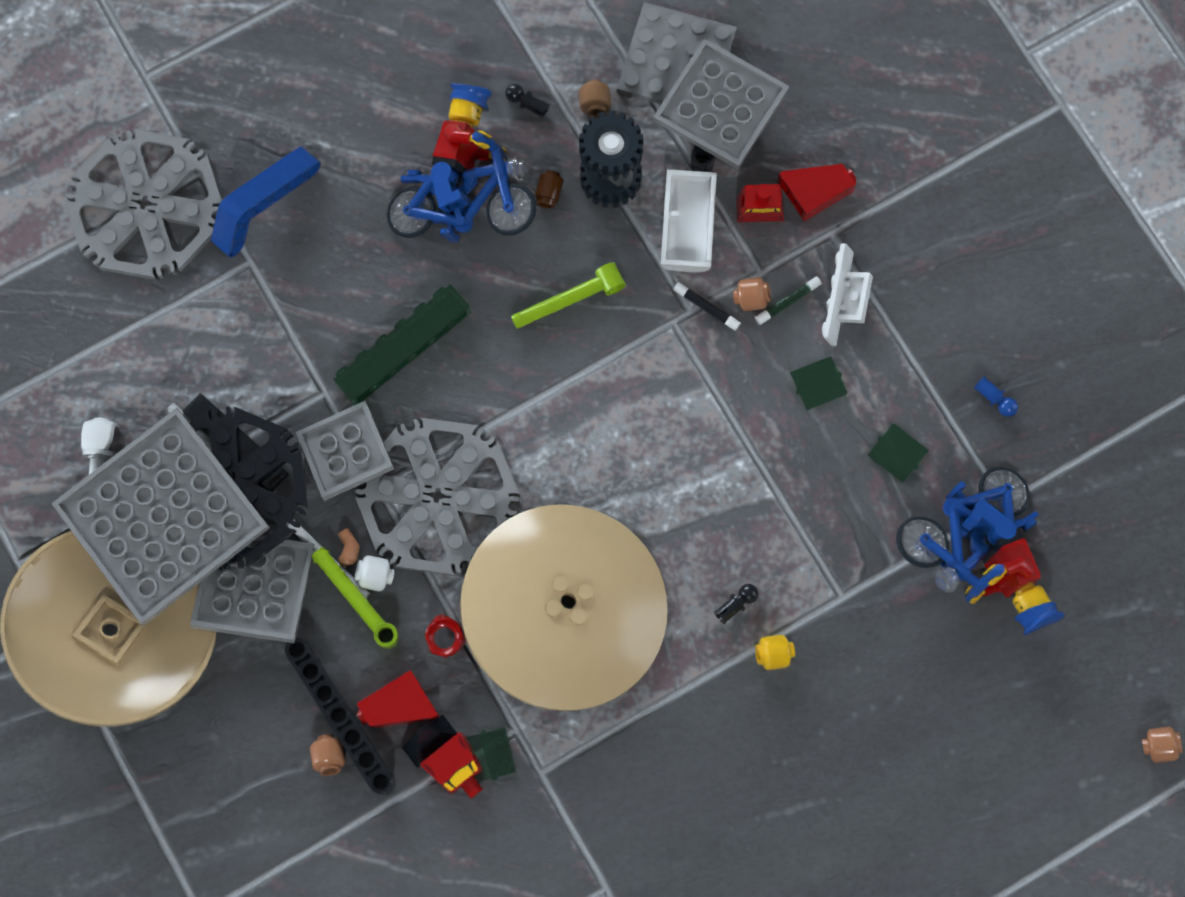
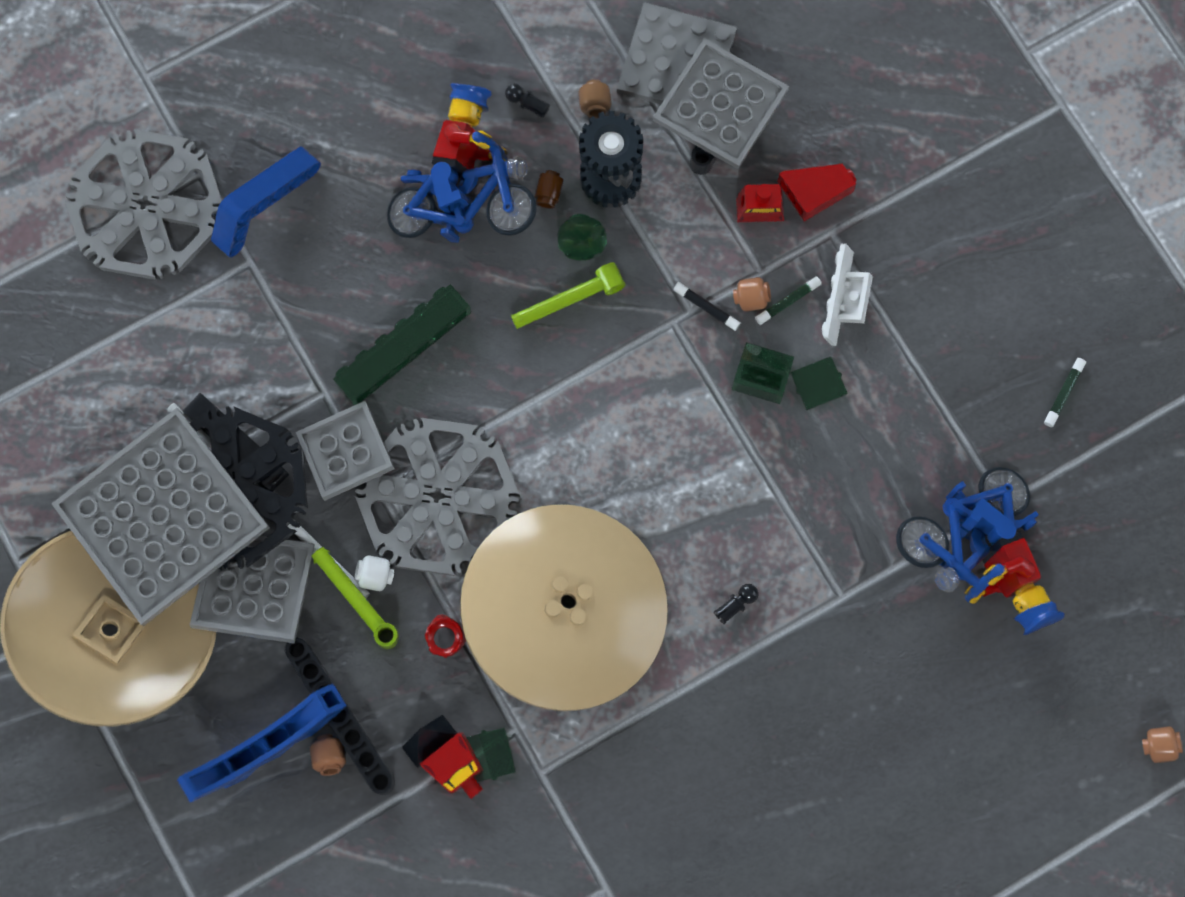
white piece [81,417,120,474] -> none
nougat arm [338,528,360,567] -> none
red slope [356,670,439,728] -> none
white container [661,169,717,272] -> none
yellow head [755,634,795,670] -> none
clear green piece [867,423,929,483] -> none
blue pin [974,376,1018,417] -> none
none -> blue arch [177,684,346,803]
none -> clear green tile [557,214,607,261]
none -> clear green slope [732,342,794,404]
none -> clear green bar [1044,358,1086,427]

